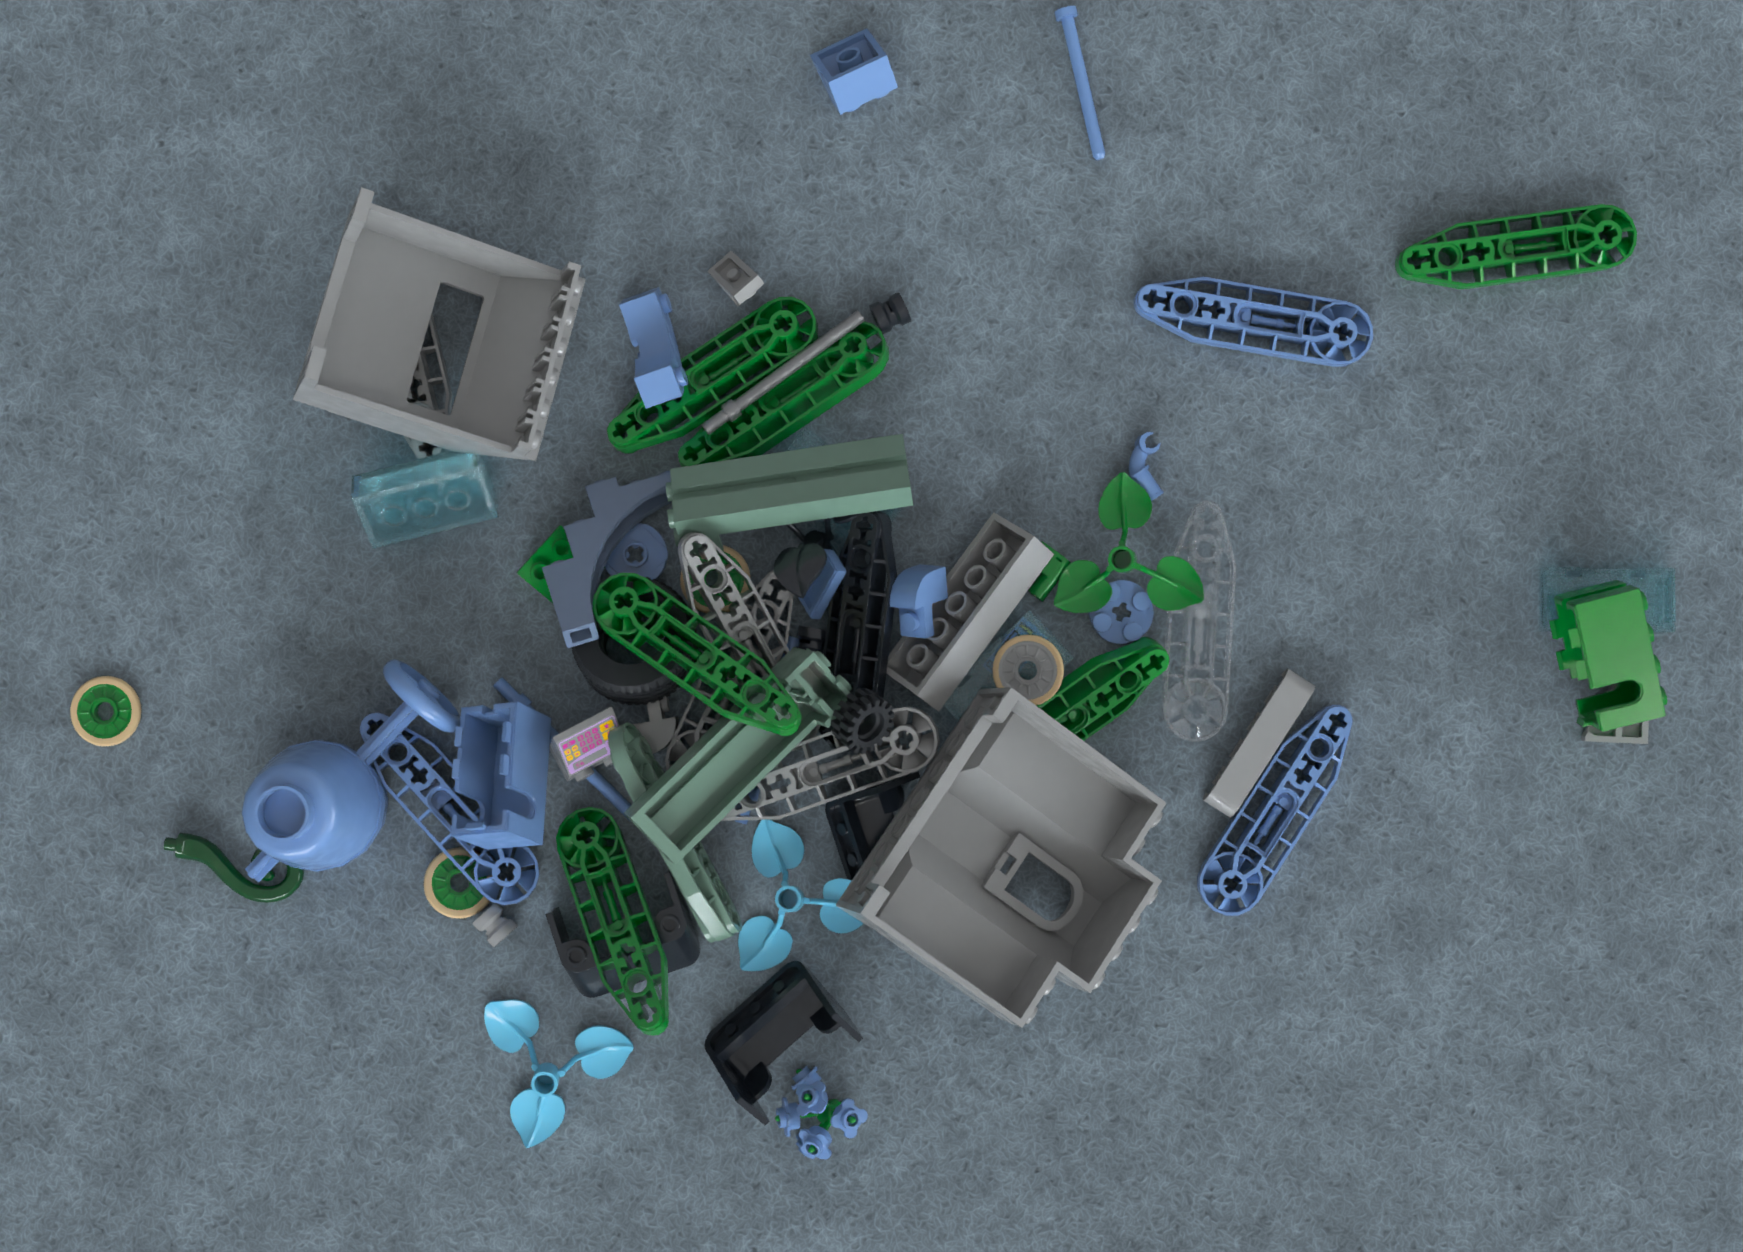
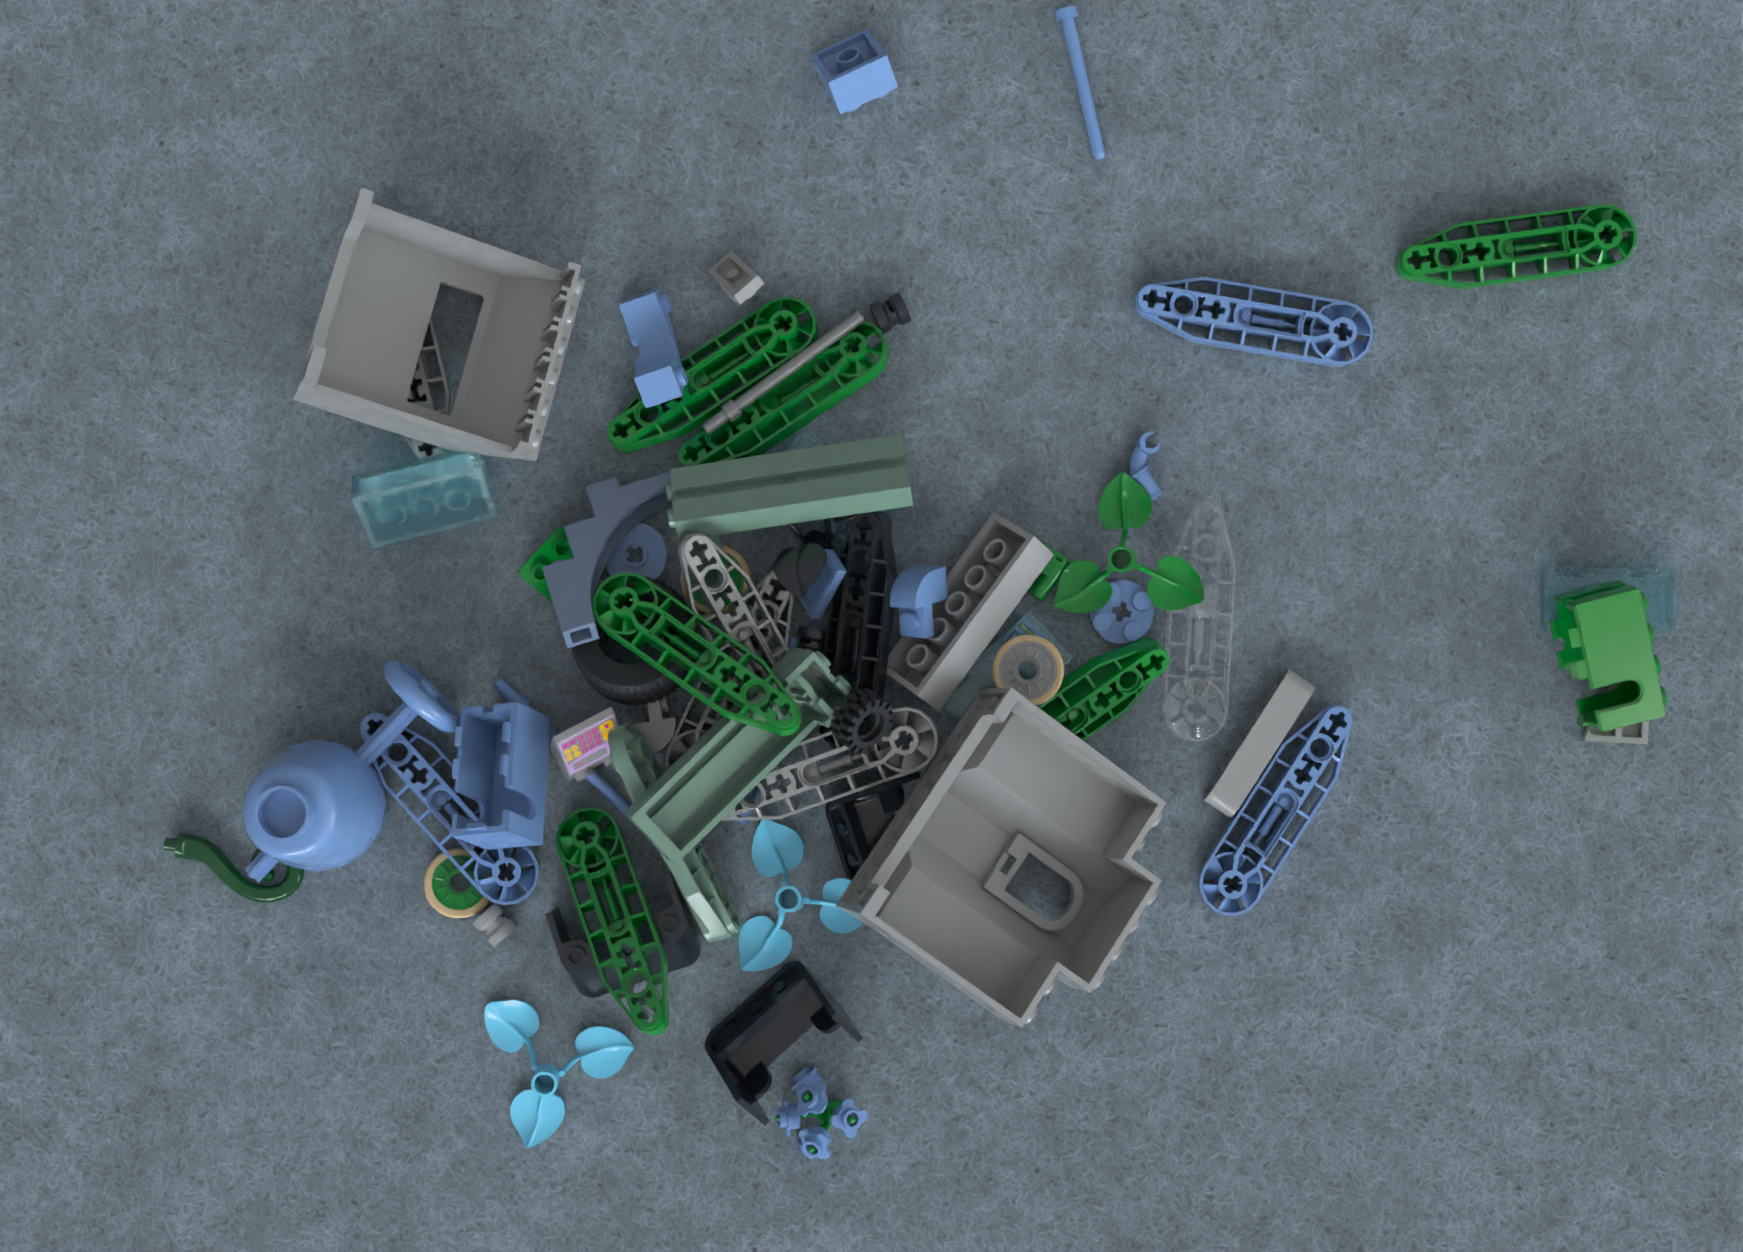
wheel [70,676,141,746] -> none

